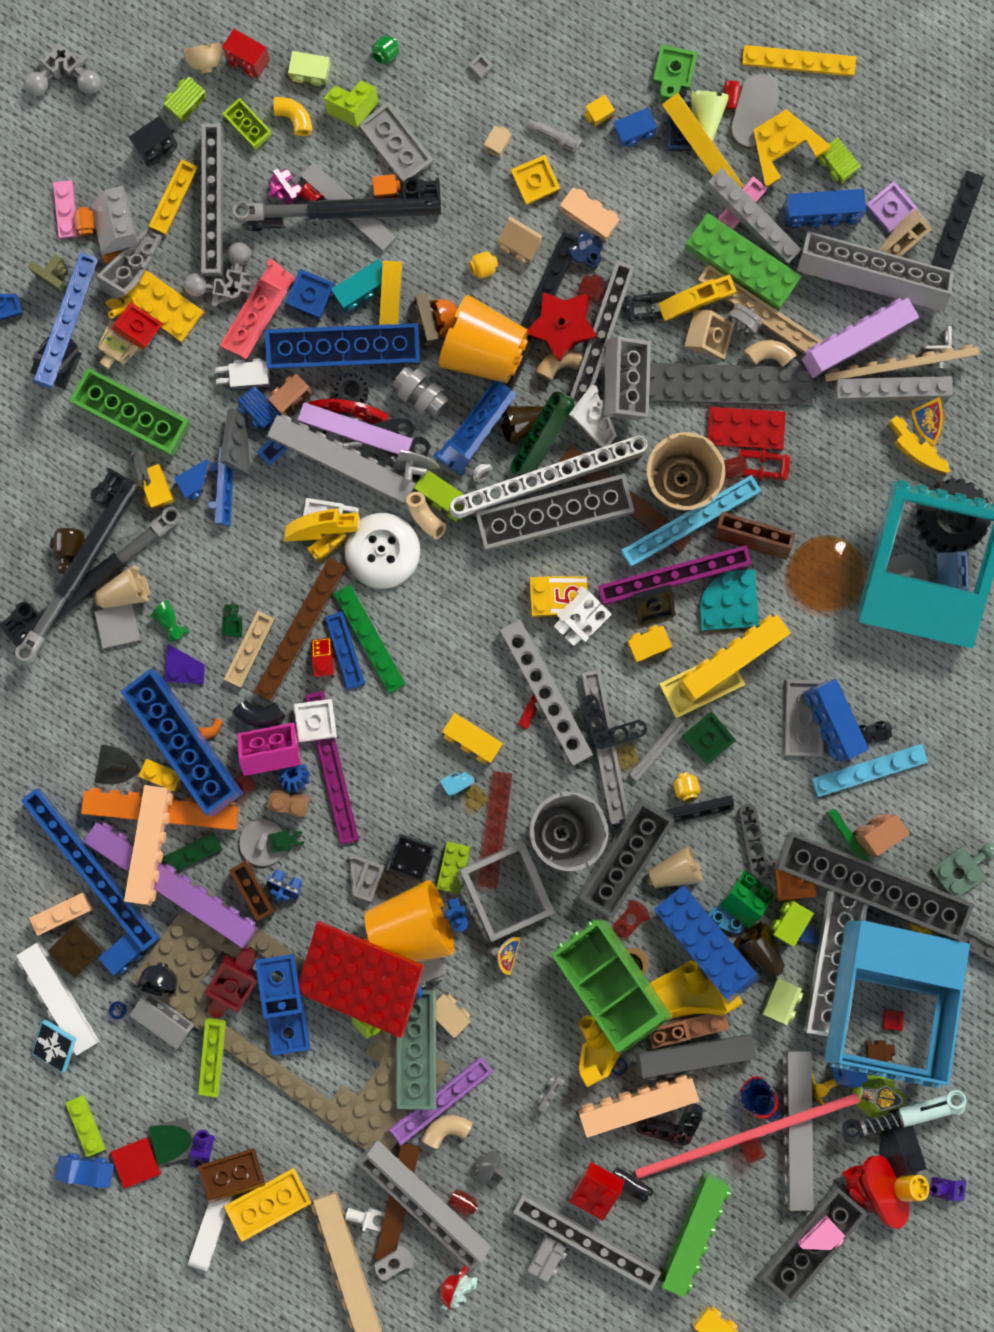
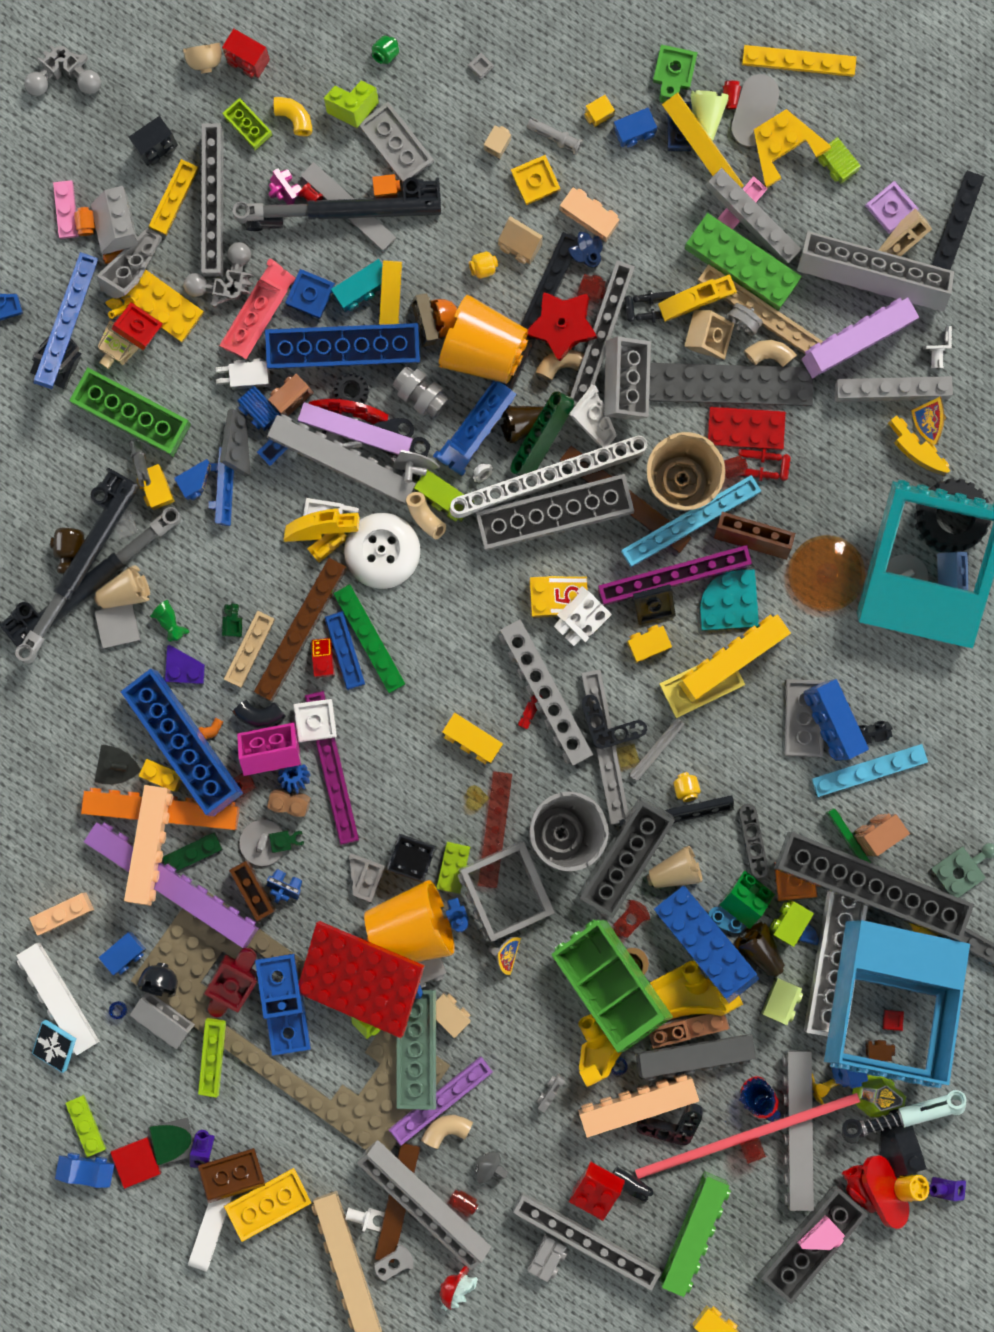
blue brick [21,788,161,951] -> none
olive bracket [27,254,69,296] -> none
dark brown brick [47,923,106,979] -> none
lime brick [163,76,207,123] -> none
yellowish green brick [288,51,331,86] -> none
medium azure rock [440,772,474,797] -> none
dark green plate [682,711,736,765] -> none
blue brick [783,189,866,229] -> none
tan plate [824,344,979,383] -> none

